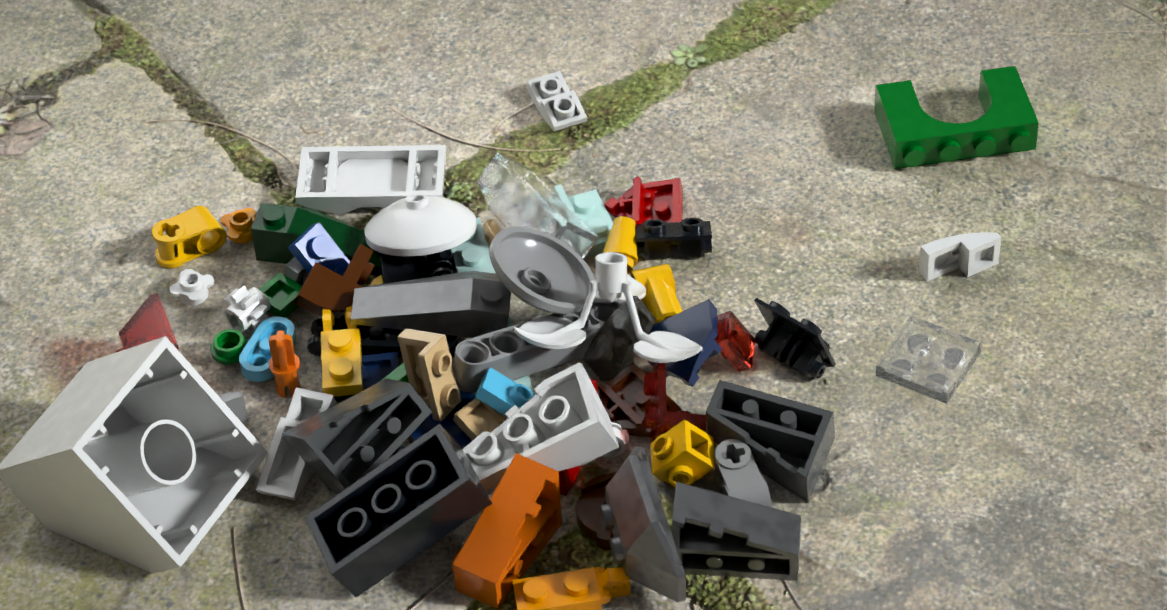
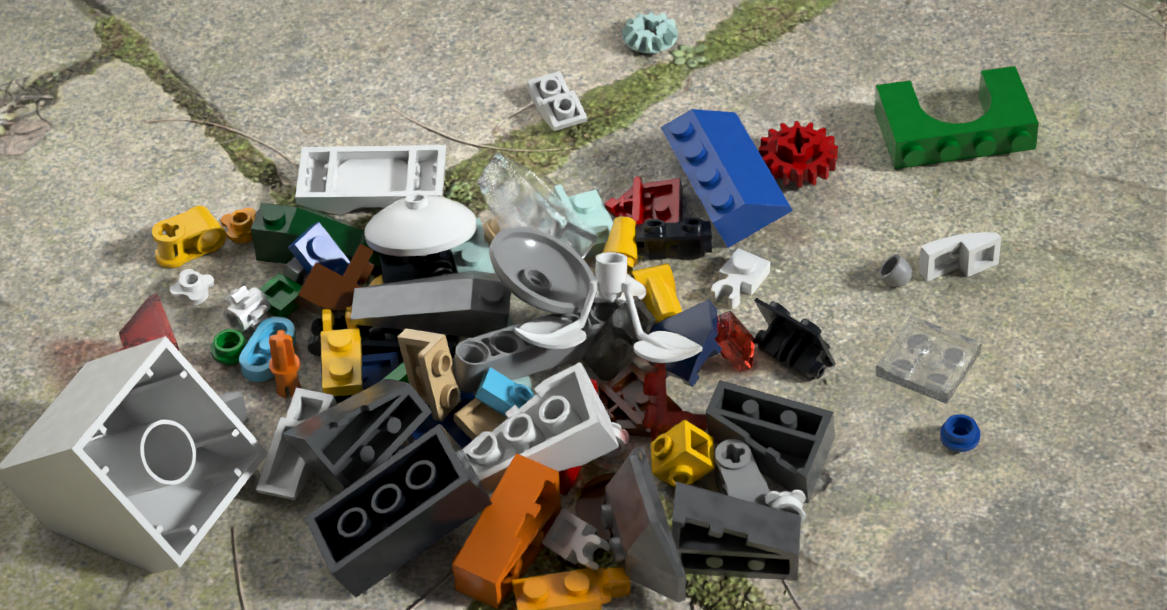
none -> white plate [542,508,611,570]
none -> light aqua gear [622,10,678,53]
none -> blue slope [660,109,793,248]
none -> white plate [711,248,770,309]
none -> red gear [759,121,838,188]
none -> white plate [765,490,806,523]
none -> light grey hinge [878,254,912,287]
none -> blue plate [940,414,981,452]

